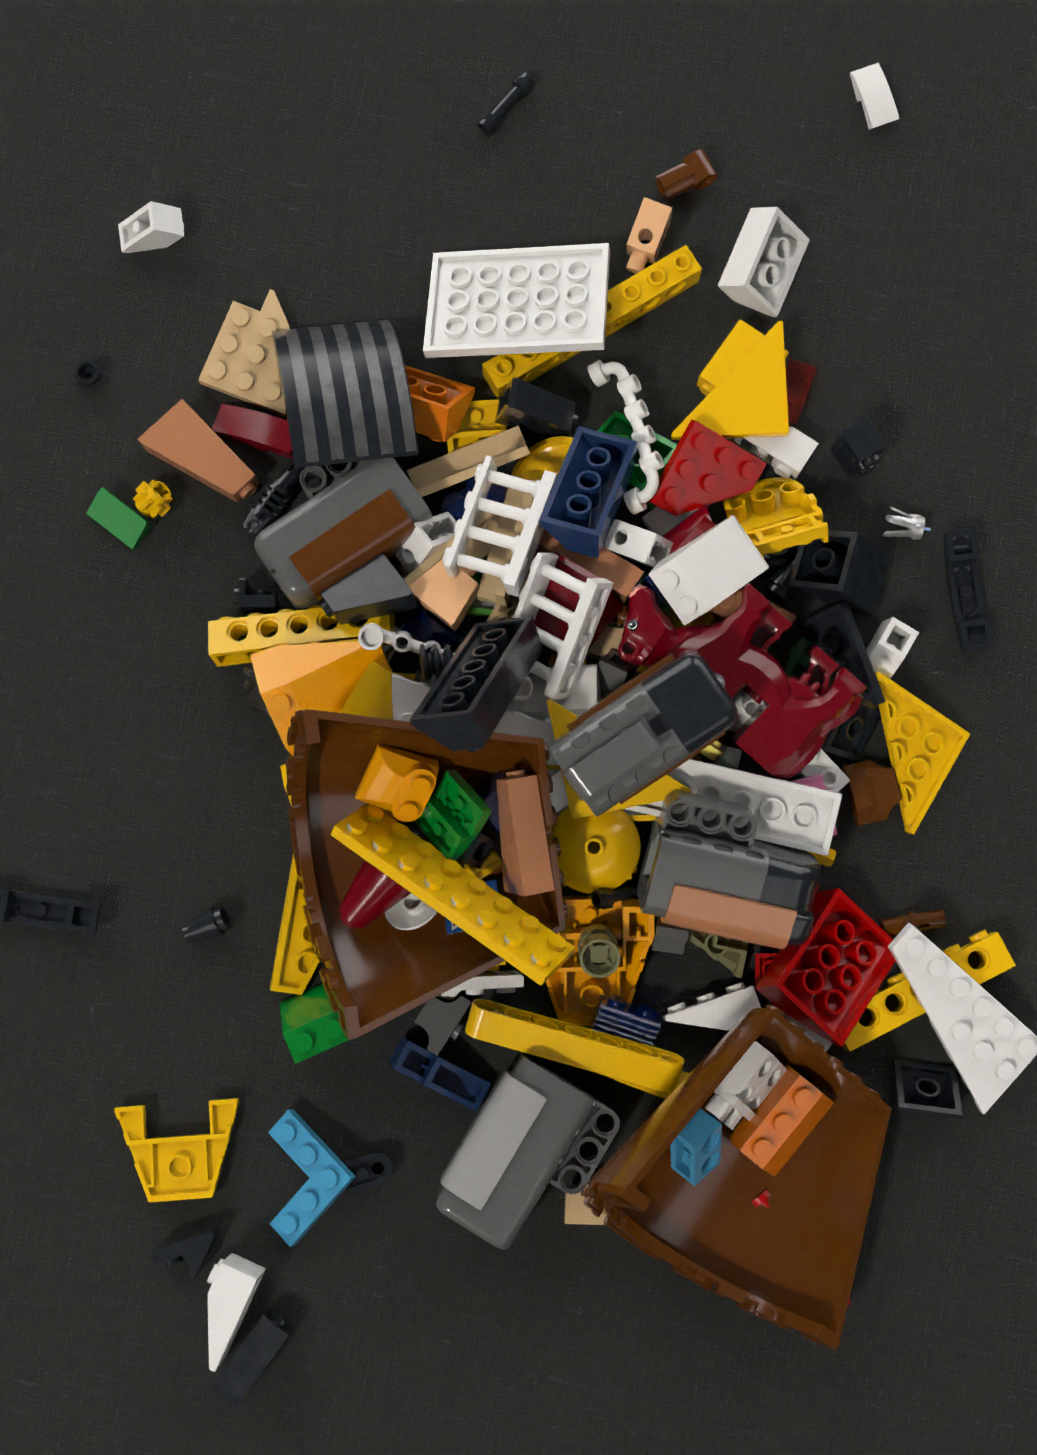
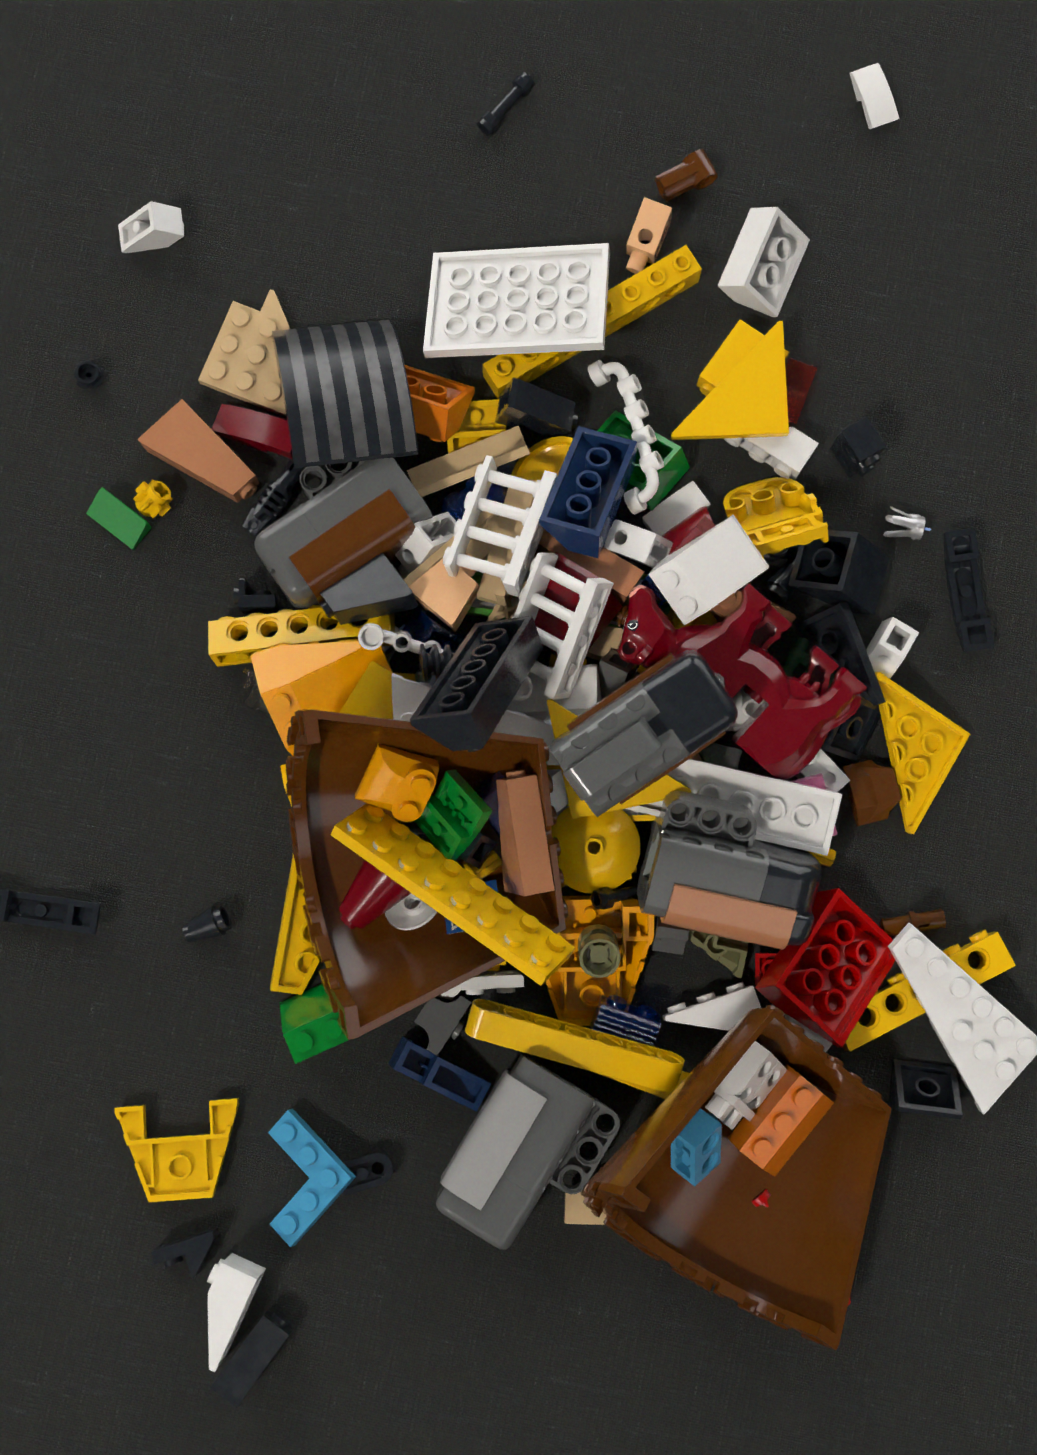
red plate [648,419,767,516] -> none
light yellow plate [699,740,724,761] -> none

